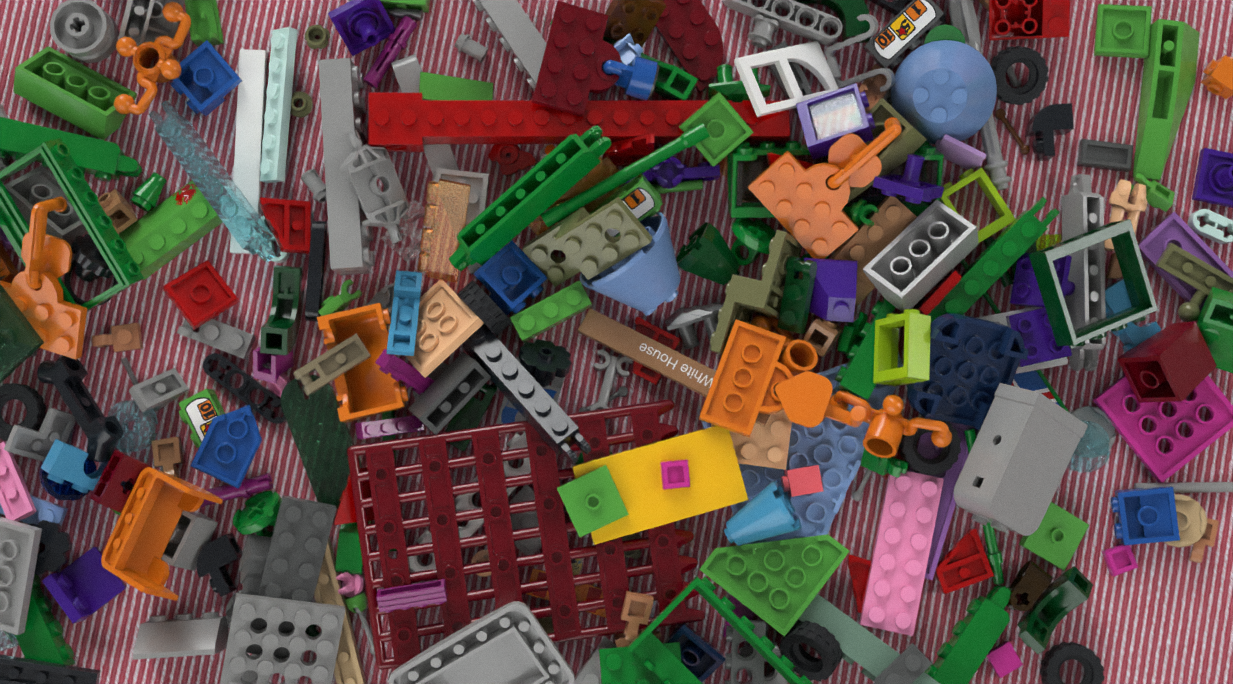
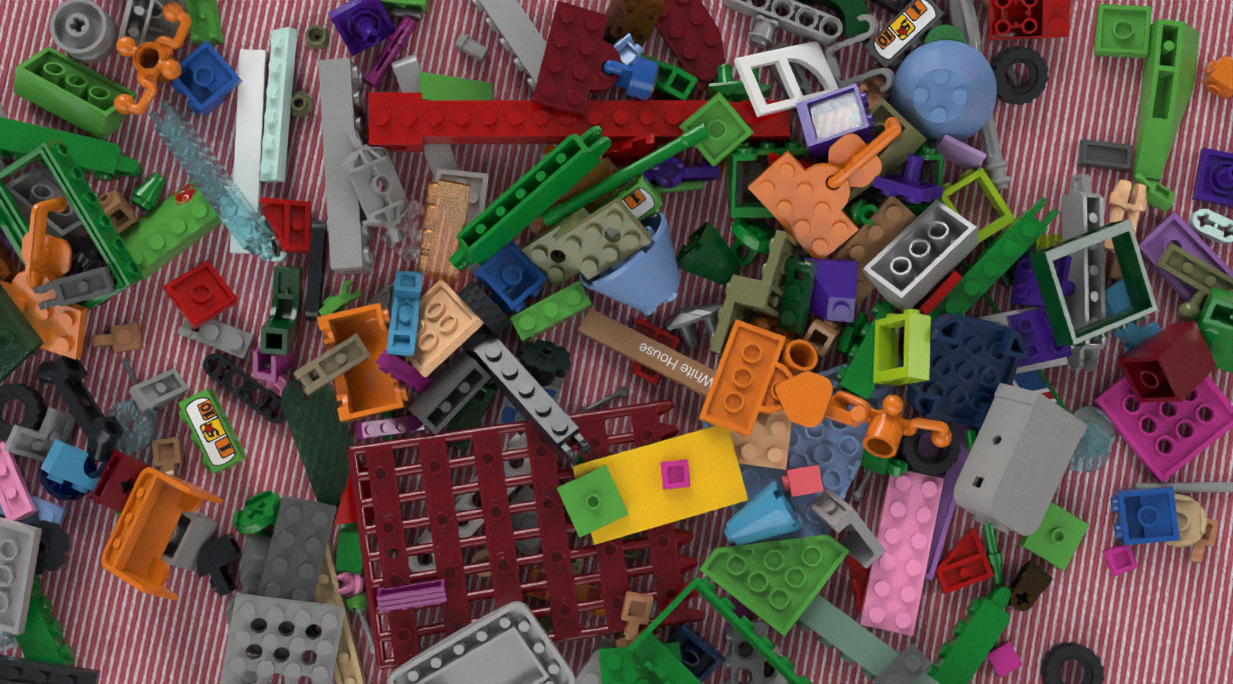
dark purple bracket [42,547,126,624] -> none
light grey slope [133,611,228,660] -> none
blue tile [190,405,262,489] -> none
magenta pin [200,473,273,508] -> none
light grey pin [301,169,327,203] -> none
red animal [488,144,537,176] -> none
light grey bar [590,350,633,421] -> none
black tyre [780,620,842,681] -> none
reddish brown hinge [995,109,1030,155] -> none
dark green arch [1017,566,1093,654] -> none
black brick [1025,103,1074,161] -> none
none -> dark grey hinge [33,266,116,310]
none -> light grey panel [809,489,886,568]

